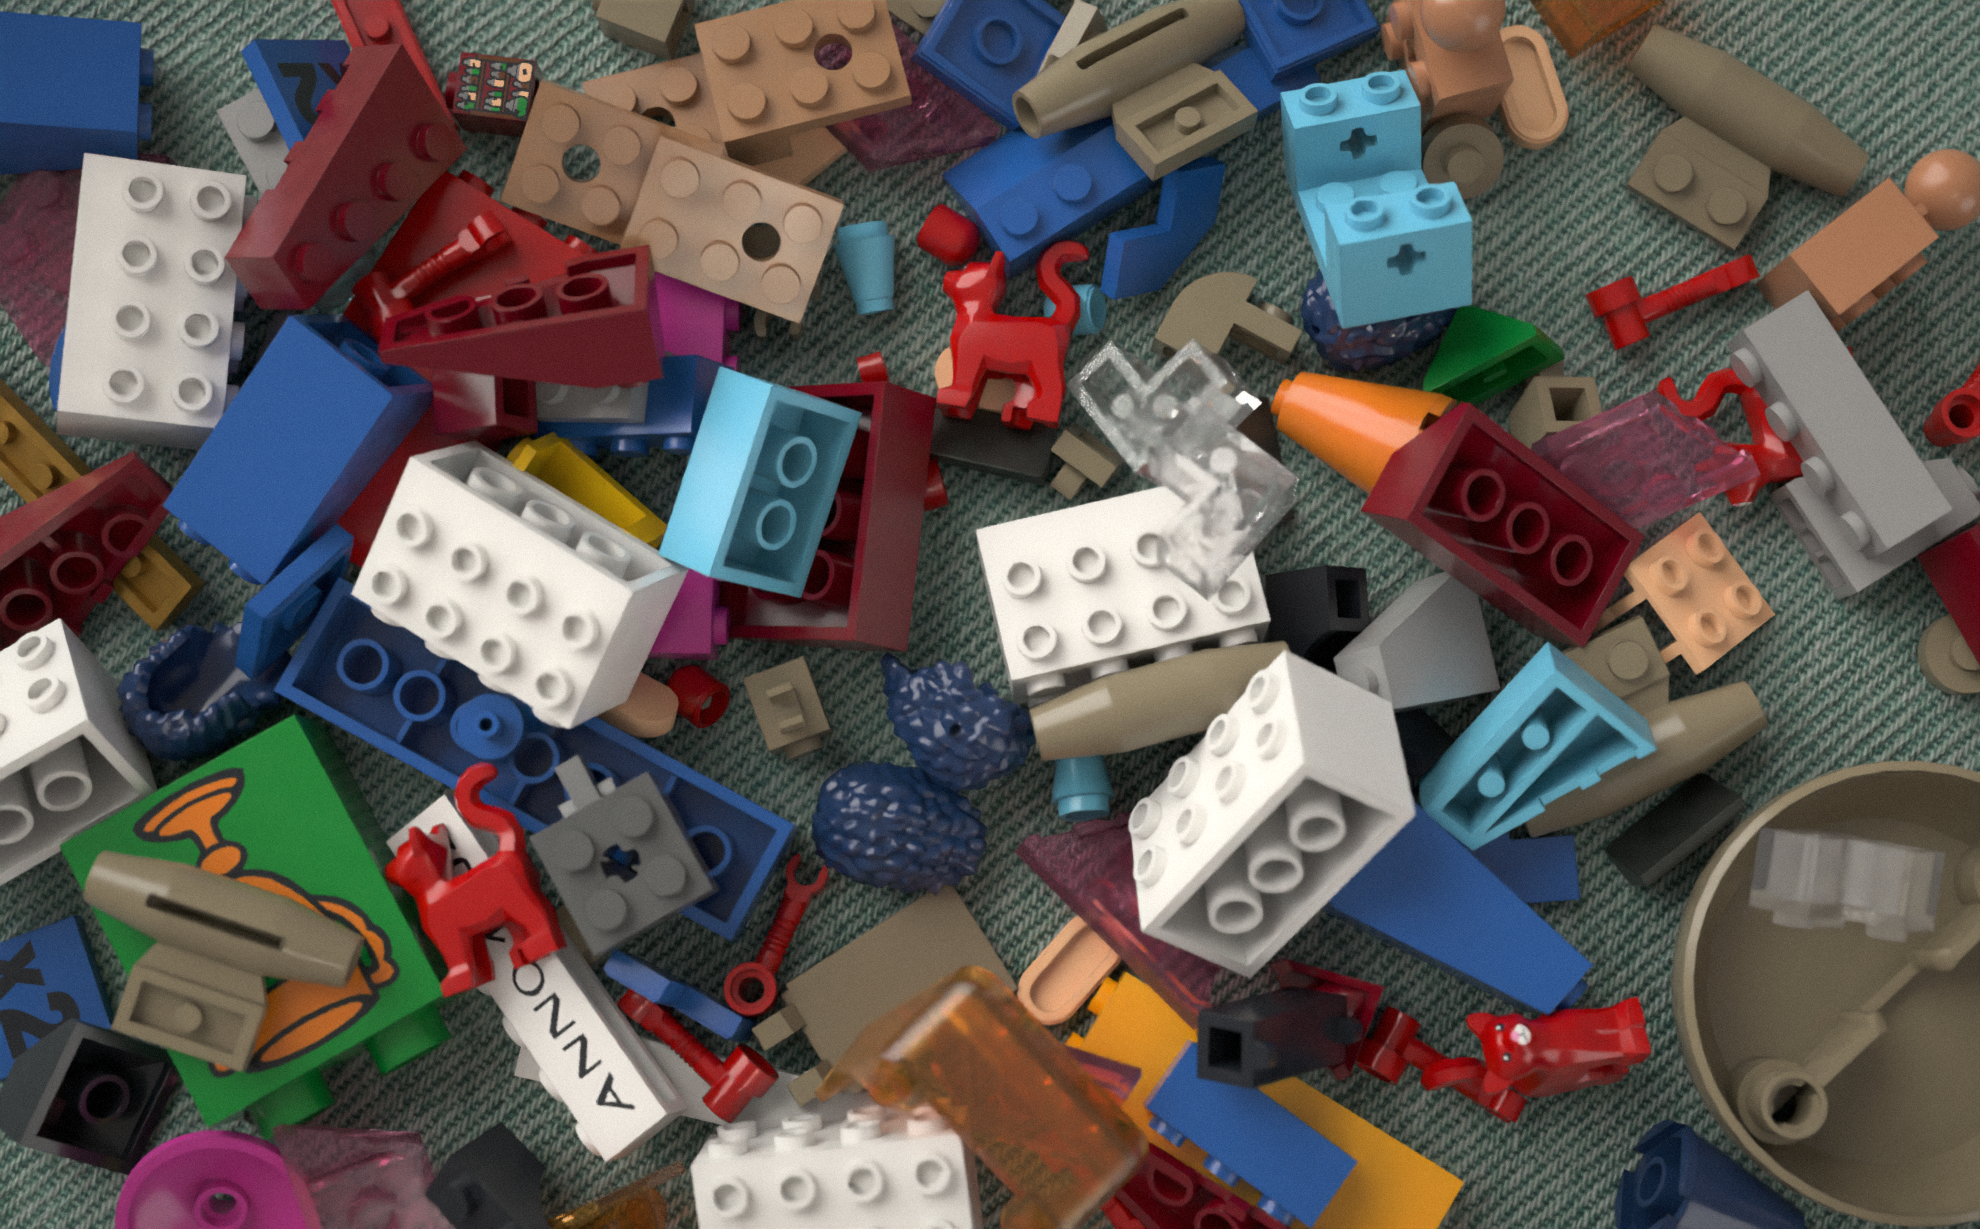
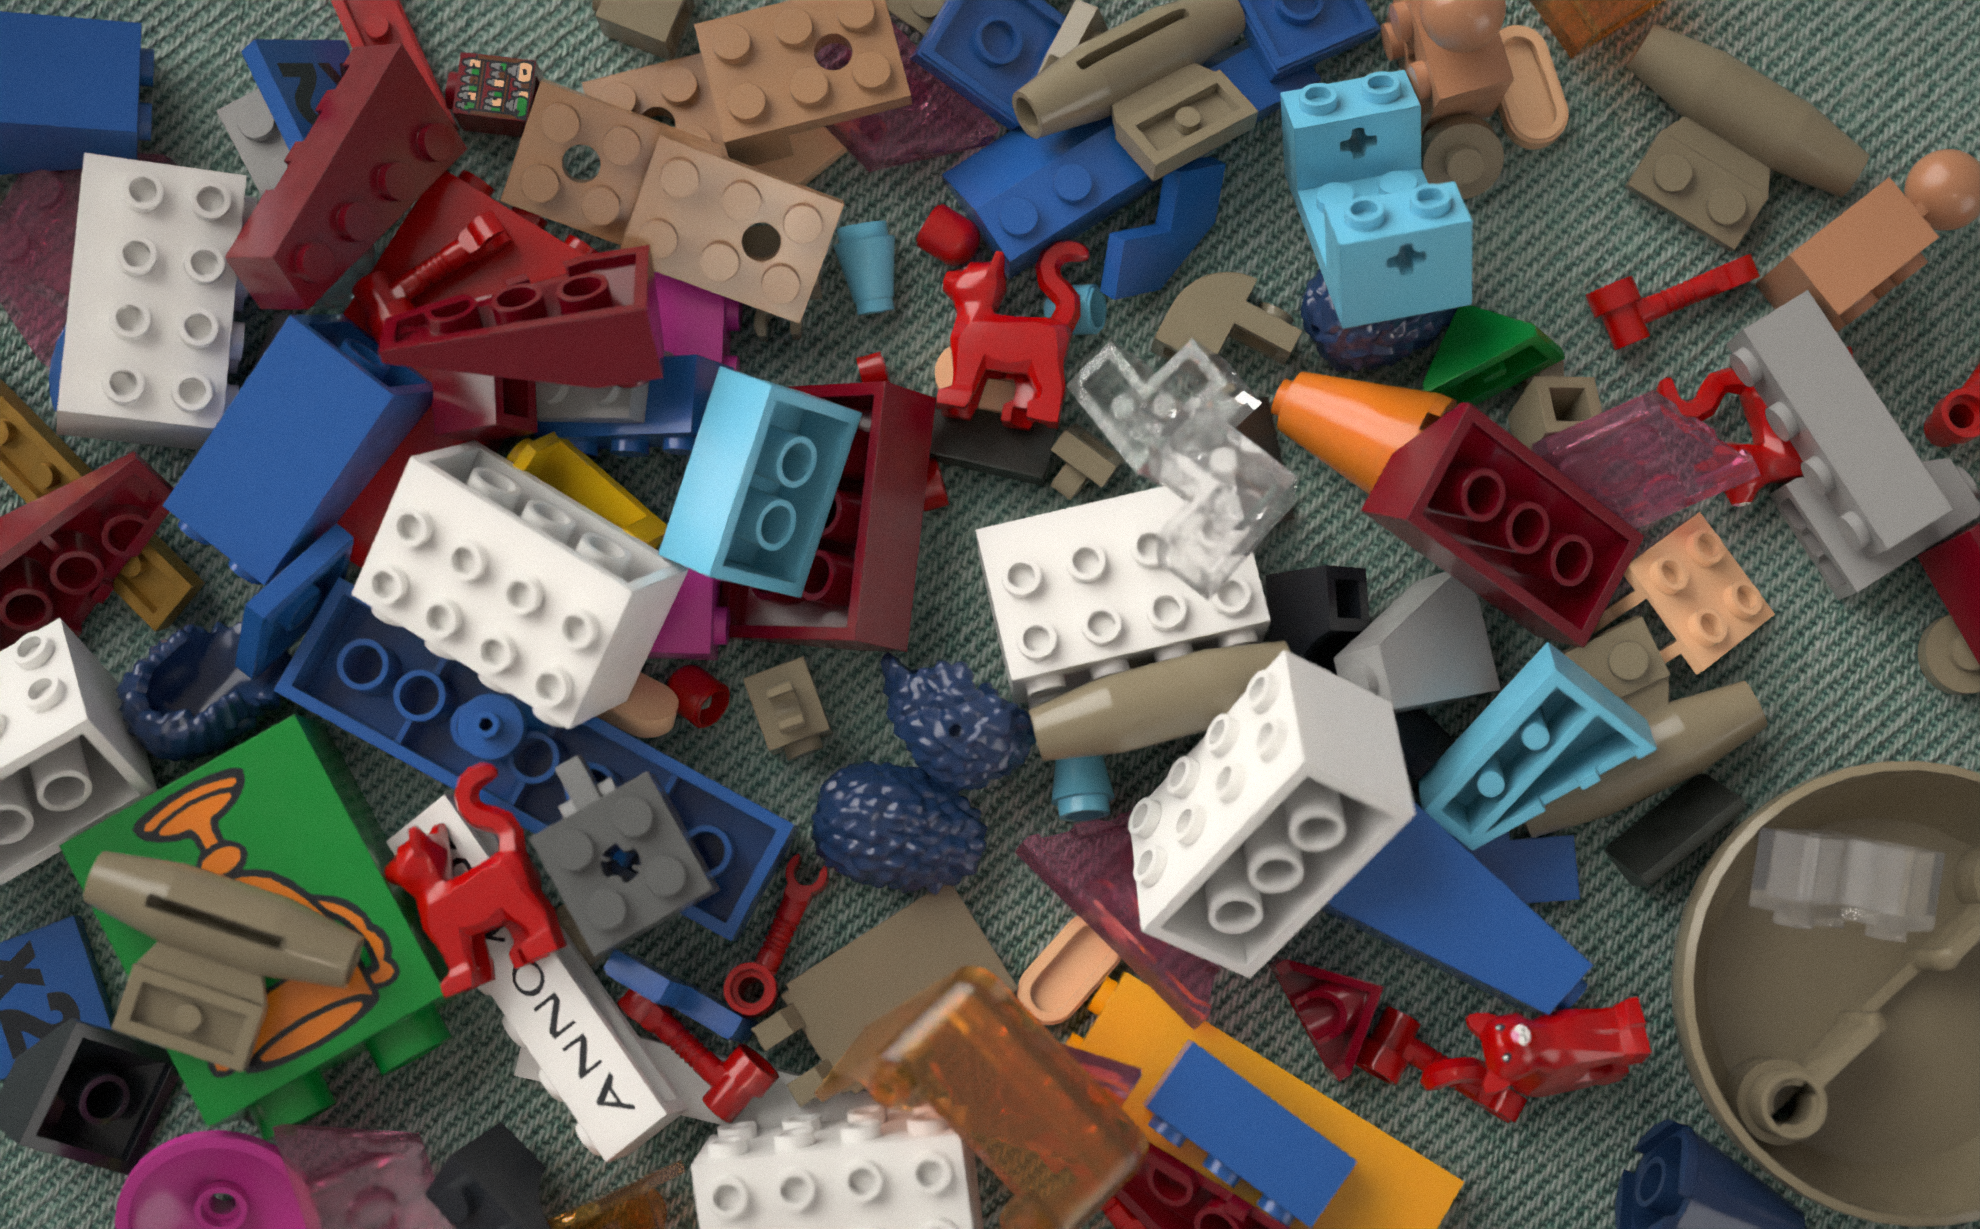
black brick [1197,986,1363,1089] -> none

